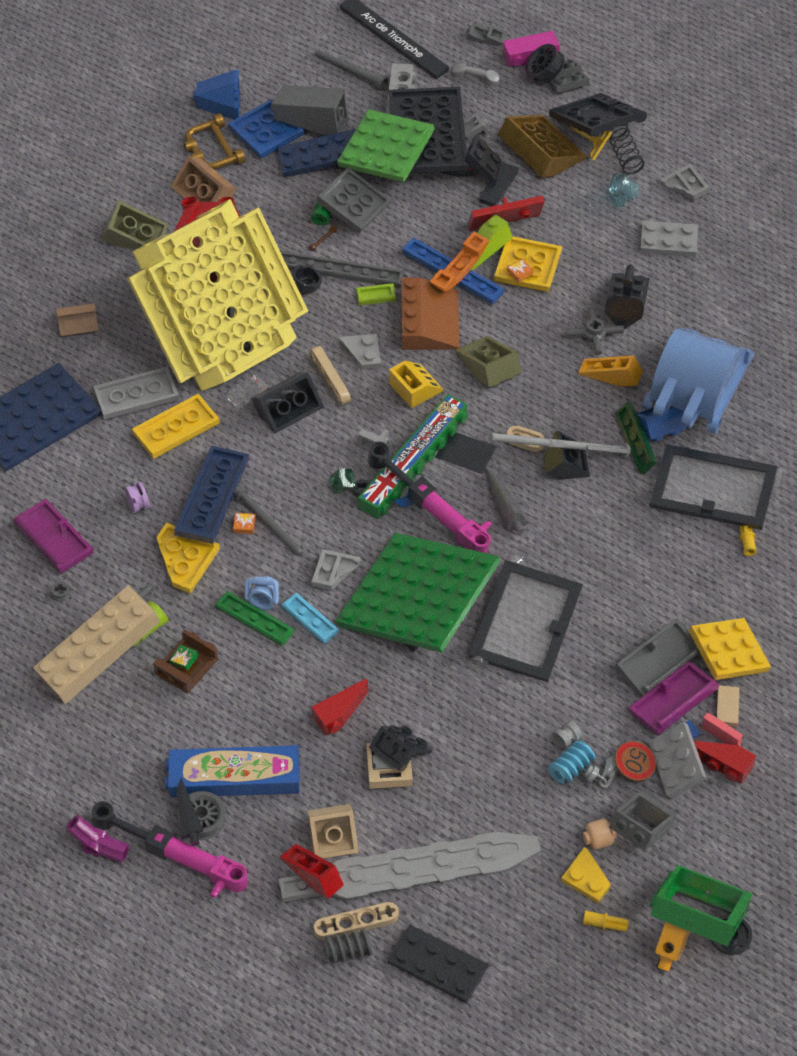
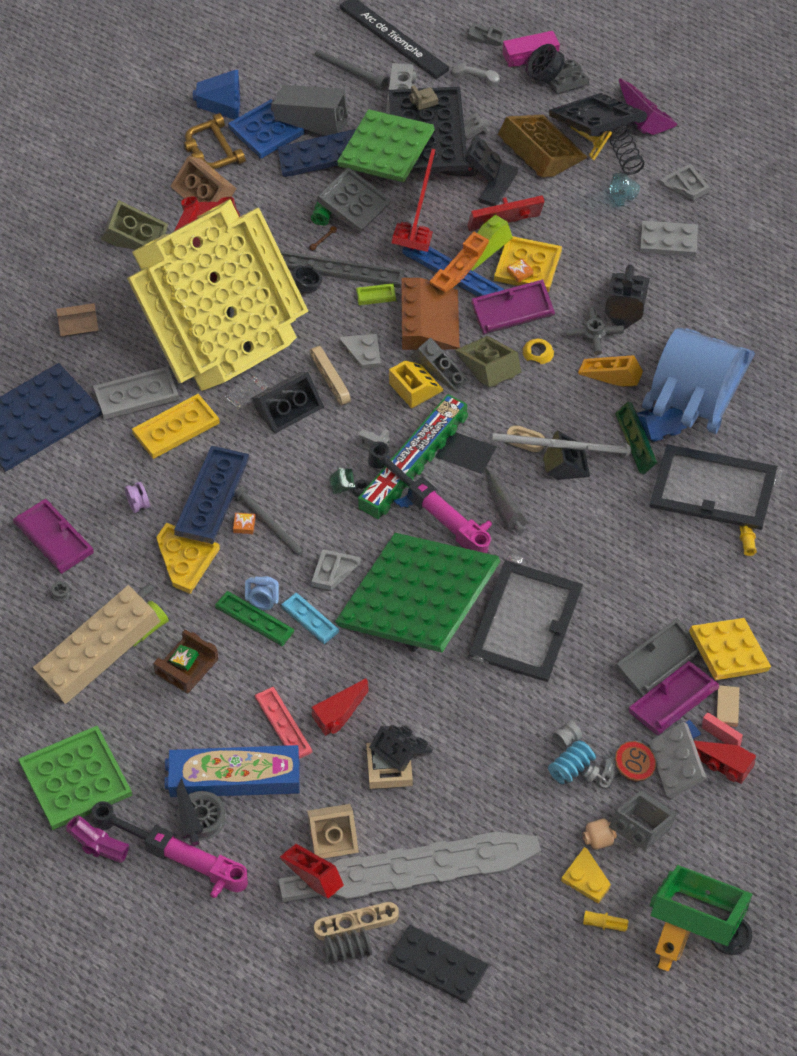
none -> bright green plate [18,725,132,830]
none -> coral tile [255,687,312,759]
none -> red piece [391,149,436,252]
none -> dark tan bracket [409,85,438,110]
none -> dark grey slope [410,338,469,392]
none -> magenta container [471,279,555,335]
none -> yellow piece [522,338,554,364]
none -> magenta wedge [618,78,677,135]

